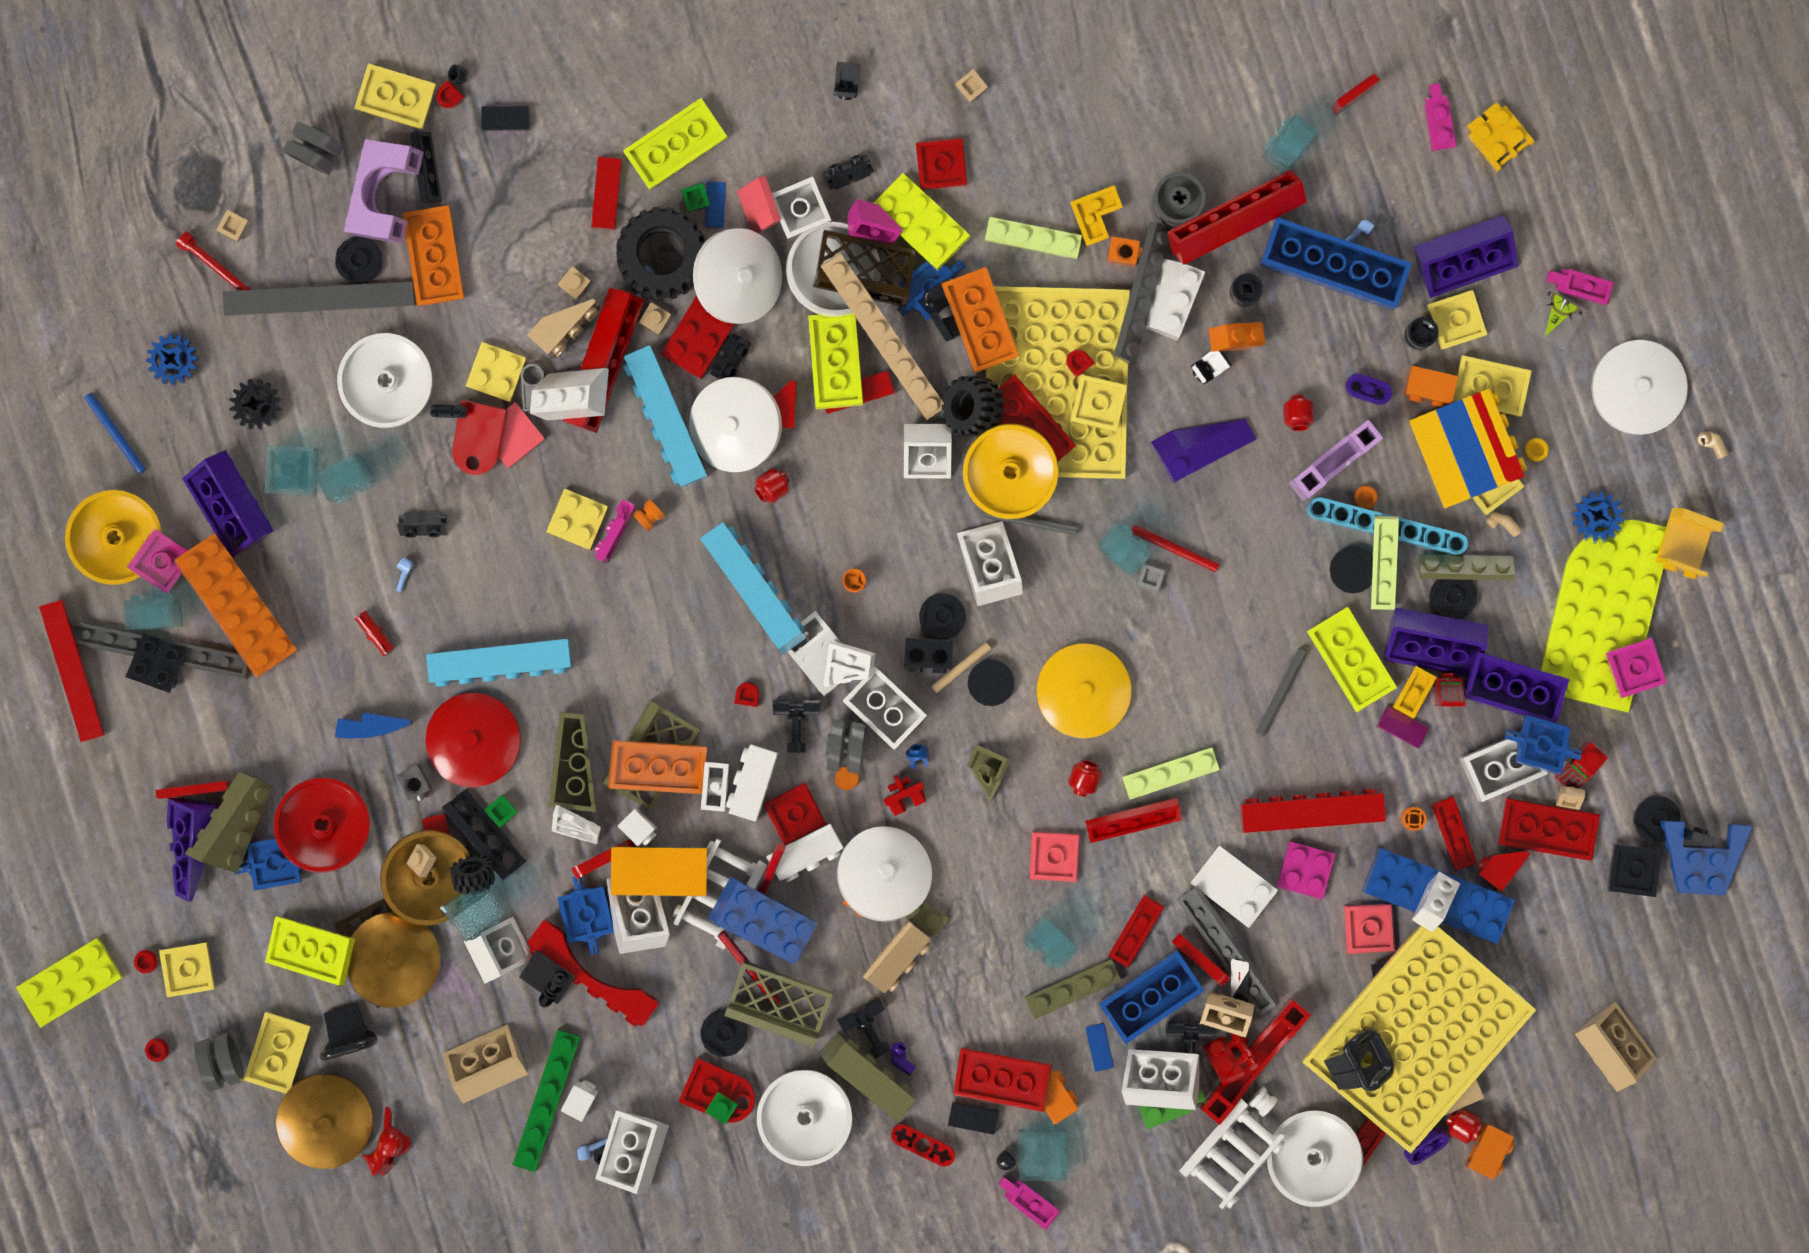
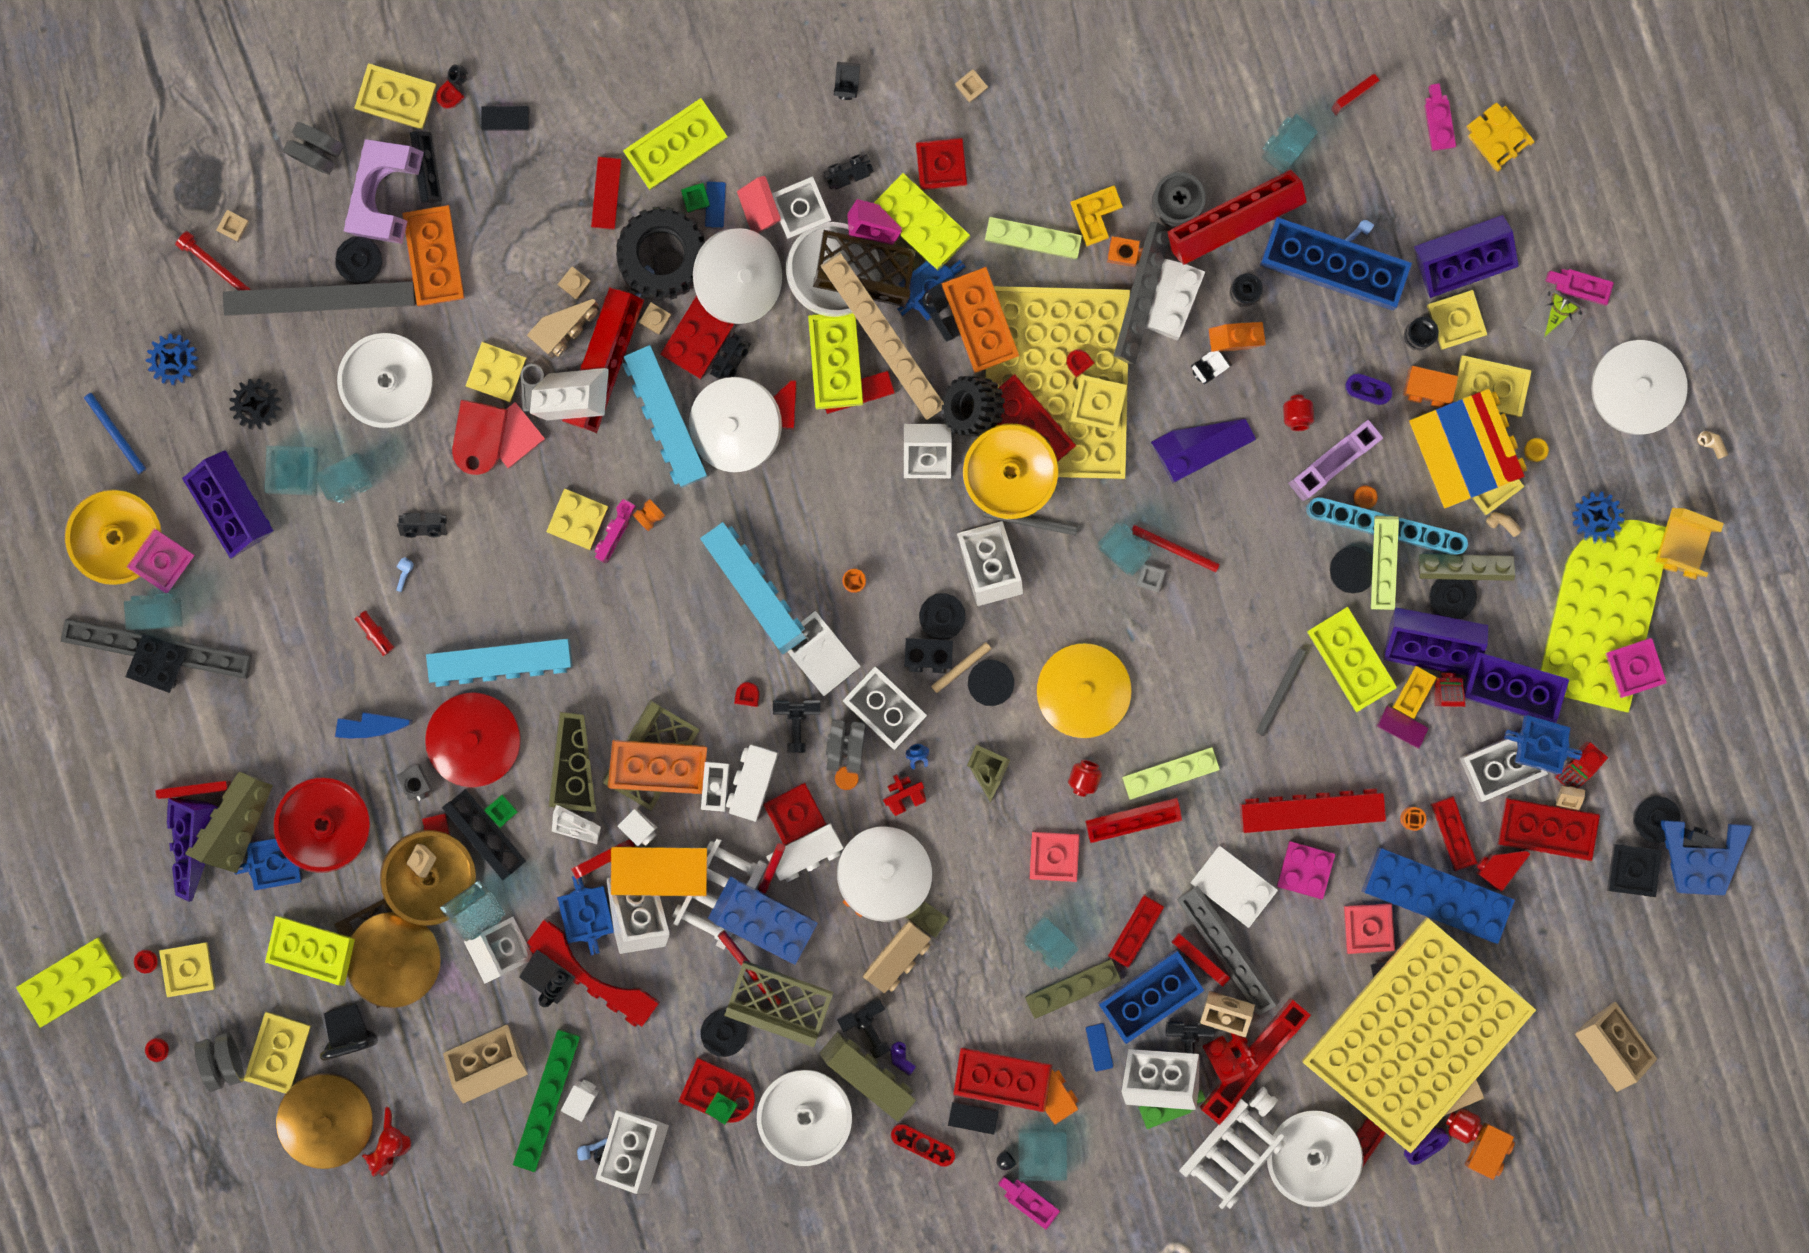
red tile [39,599,105,742] -> none
orange brick [175,533,297,679] -> none
black axle [430,404,468,418] -> none
black tyre [450,854,495,895] -> none
red head [754,468,790,503] -> none
white wing [823,641,876,687] -> none
sticker [1231,959,1249,1002] -> none
black piece [1324,1027,1394,1091] -> none
white brick [1412,872,1460,932] -> none

